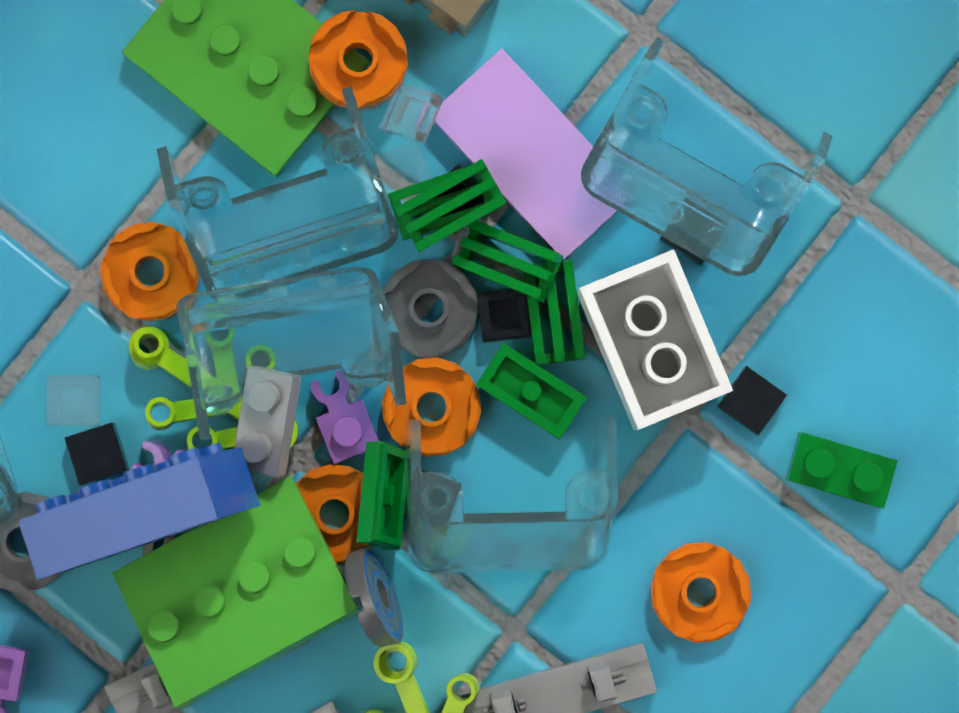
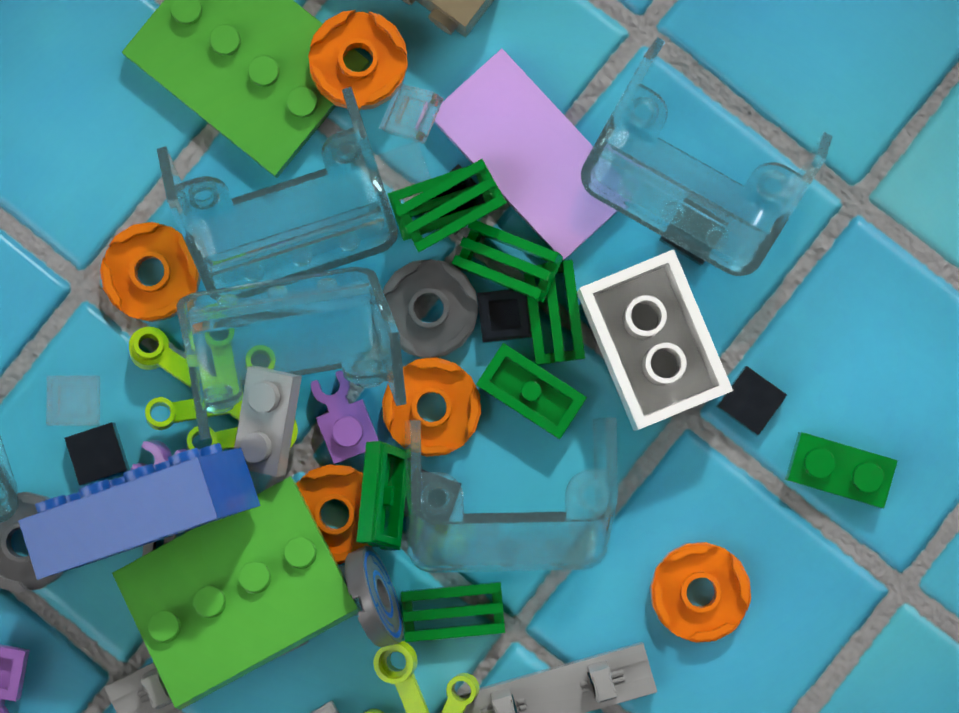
none -> green tile [401,582,505,642]

